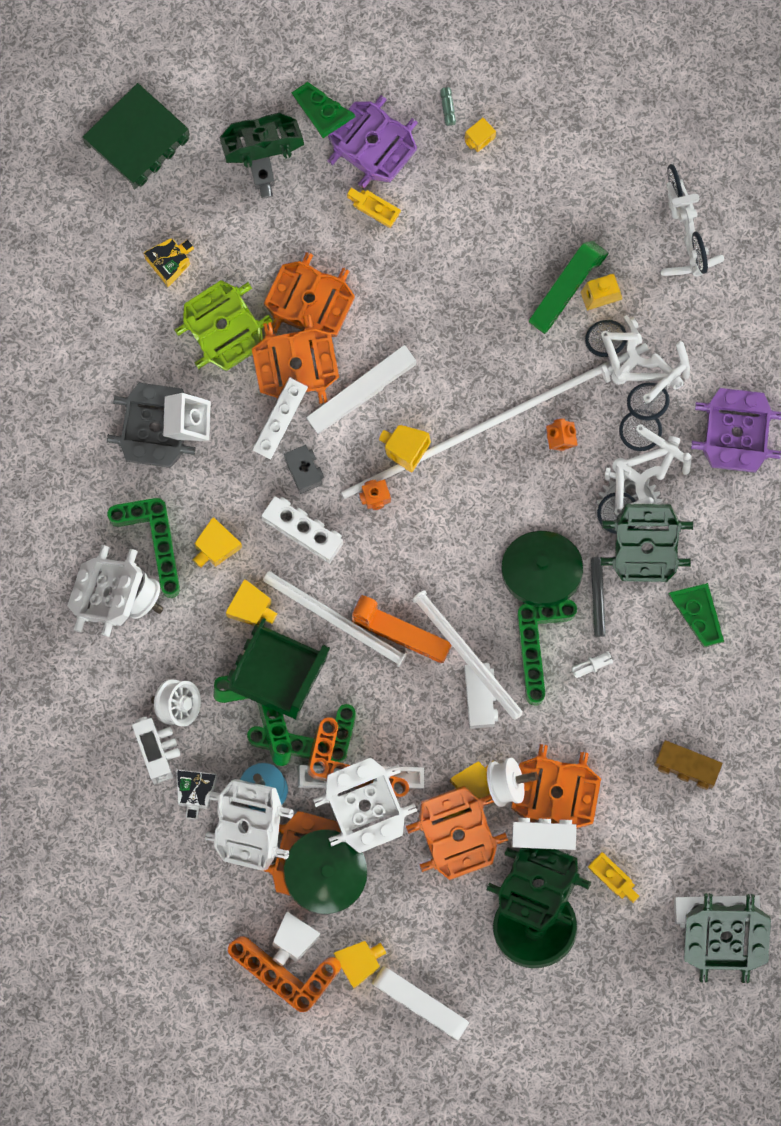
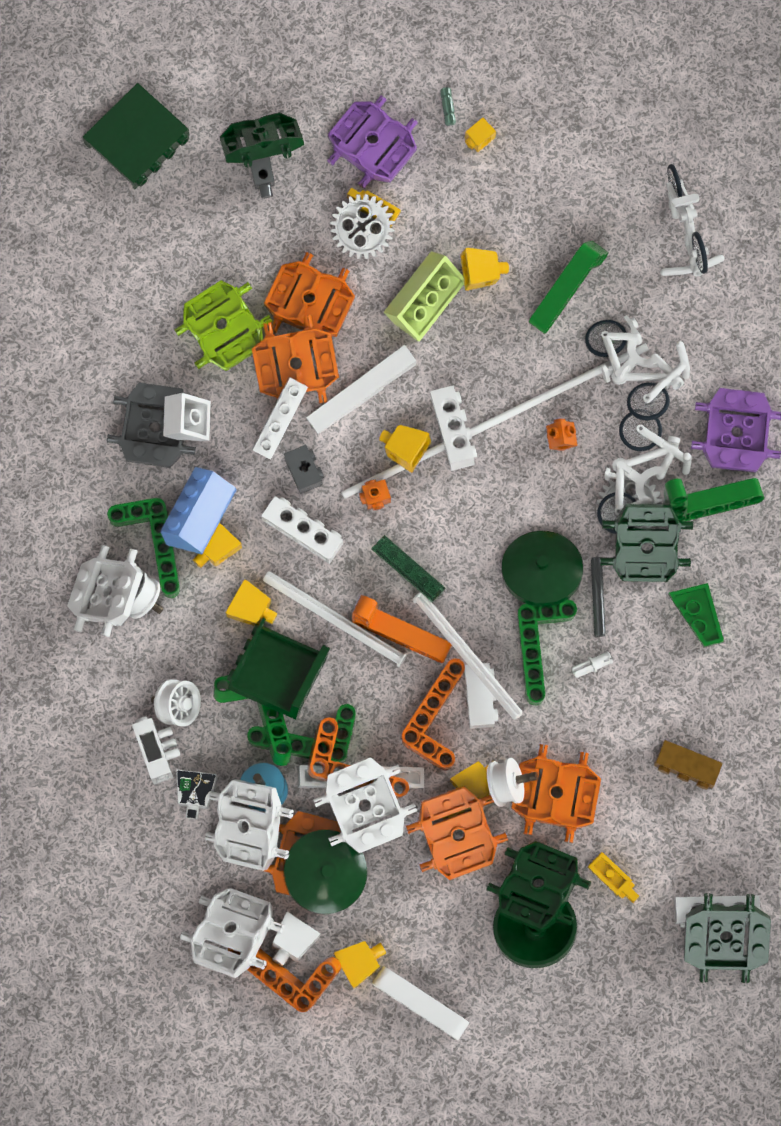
torso [144,238,194,287] -> none
green wing [291,82,356,138] -> none
white brick [512,818,577,850] -> none
yellow torso [580,274,623,311] -> none
none -> slope [161,467,237,554]
none -> white piece [180,888,285,978]
none -> white gear [330,194,395,259]
none -> clear green slope [371,535,446,602]
none -> yellowish green slope [384,251,464,342]
none -> orange beam [402,658,465,770]
none -> white brick [430,385,477,471]
none -> yellow torso [460,248,509,291]
none -> green beam [663,478,765,521]

